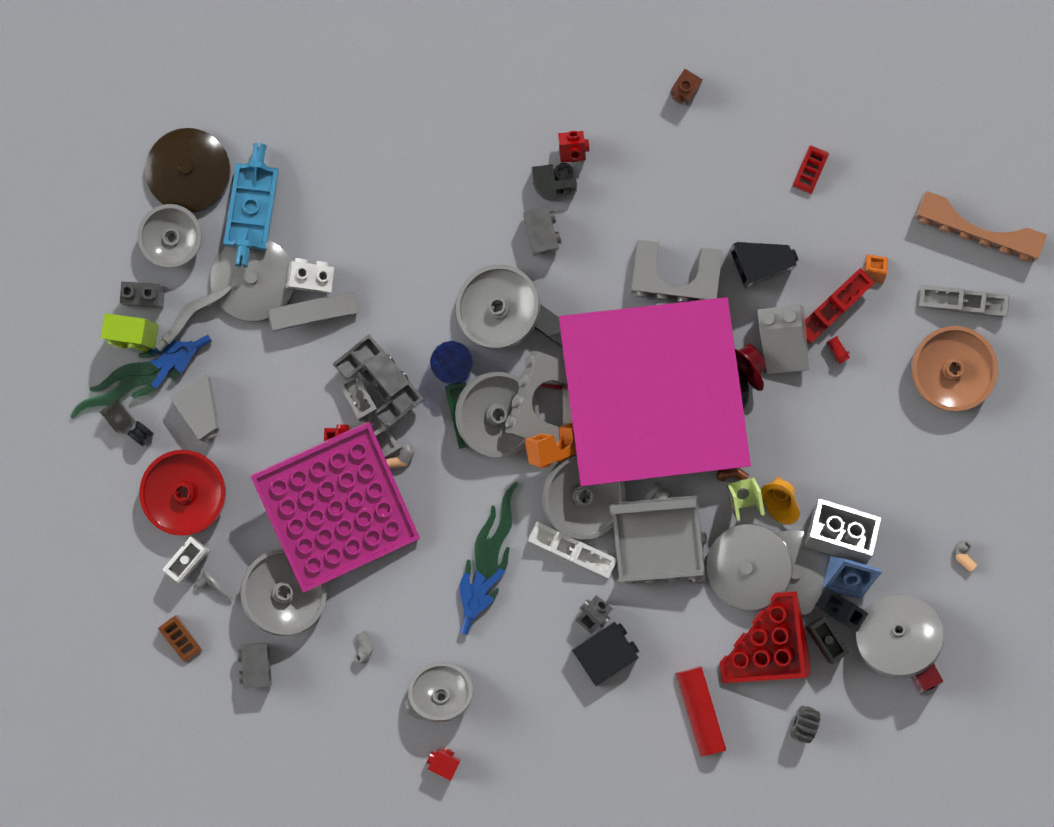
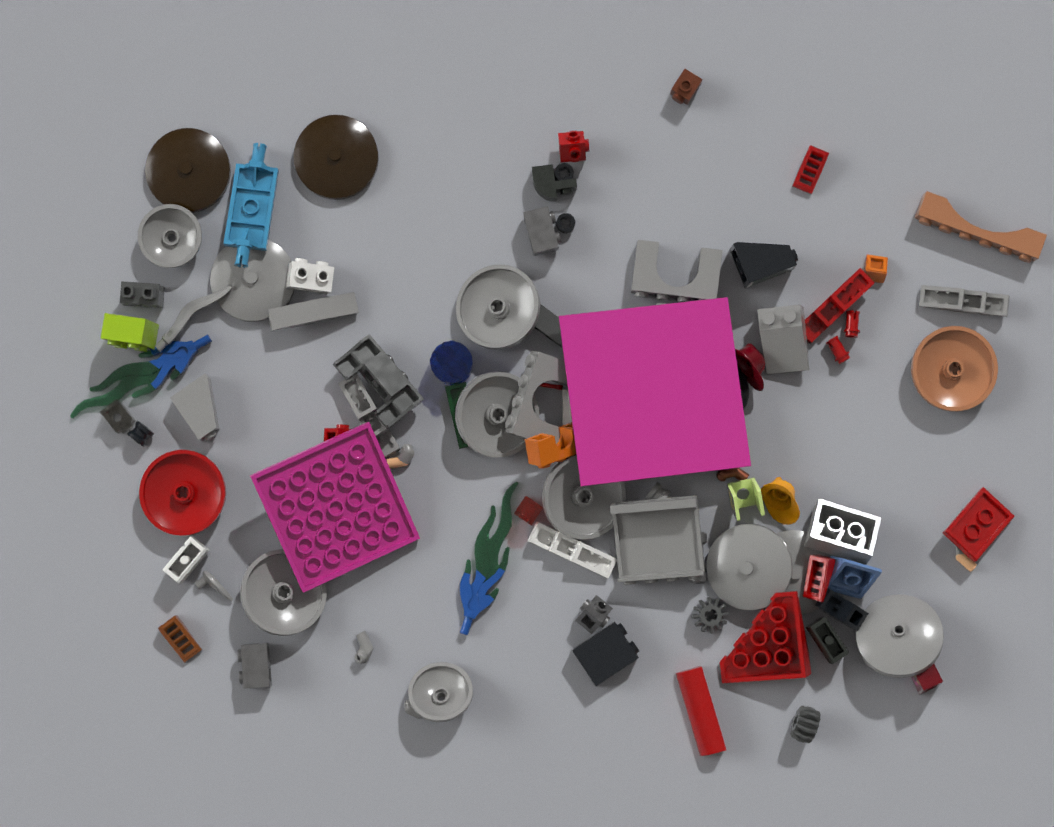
red brick [426,747,461,781] -> none
none -> dark brown dish [294,115,379,200]
none -> clear red brick [514,496,543,526]
none -> black bush [556,213,575,233]
none -> dark grey gear [692,597,729,634]
none -> red slope [803,554,836,602]
none -> red pin [843,310,860,338]
none -> red tile [943,487,1014,562]

